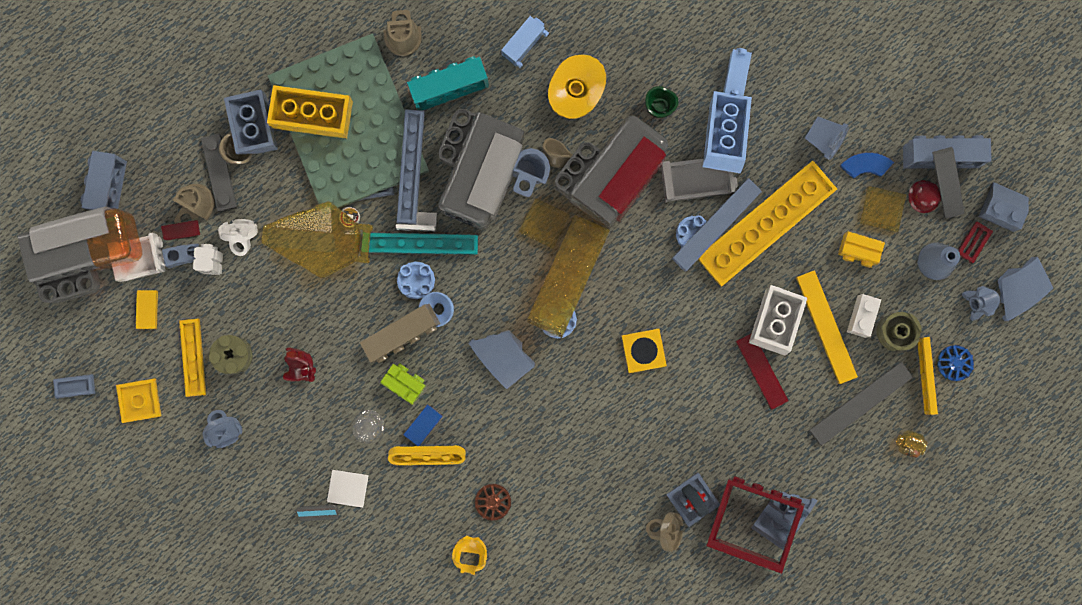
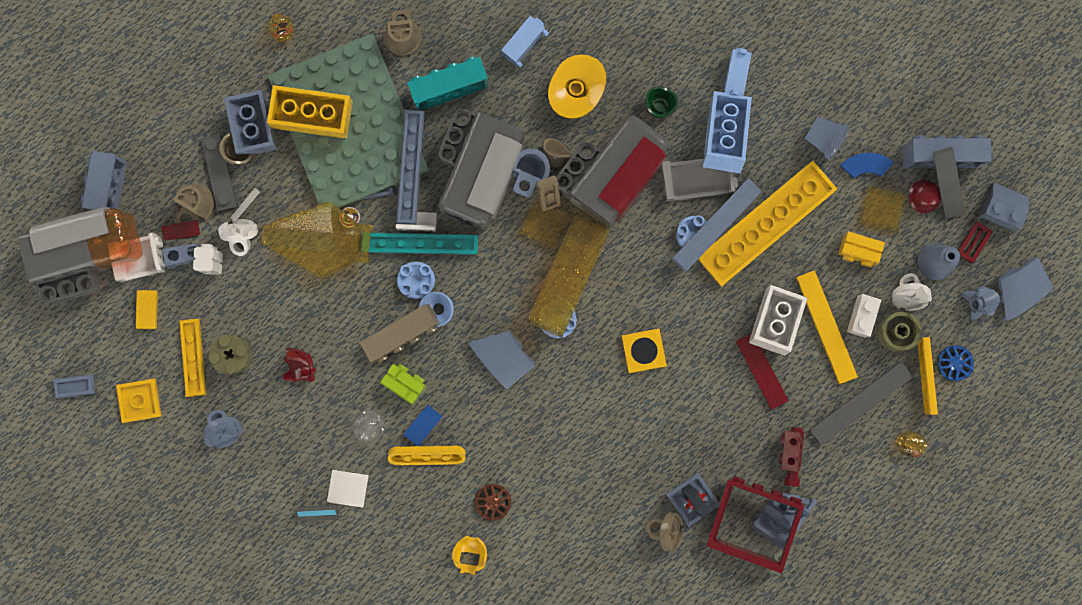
none -> white sticker [230,188,260,221]
none -> clear yellow head [267,13,295,43]
none -> dark tan plate [537,175,560,212]
none -> dark red brick [779,427,804,487]
none -> white tile [892,273,932,311]

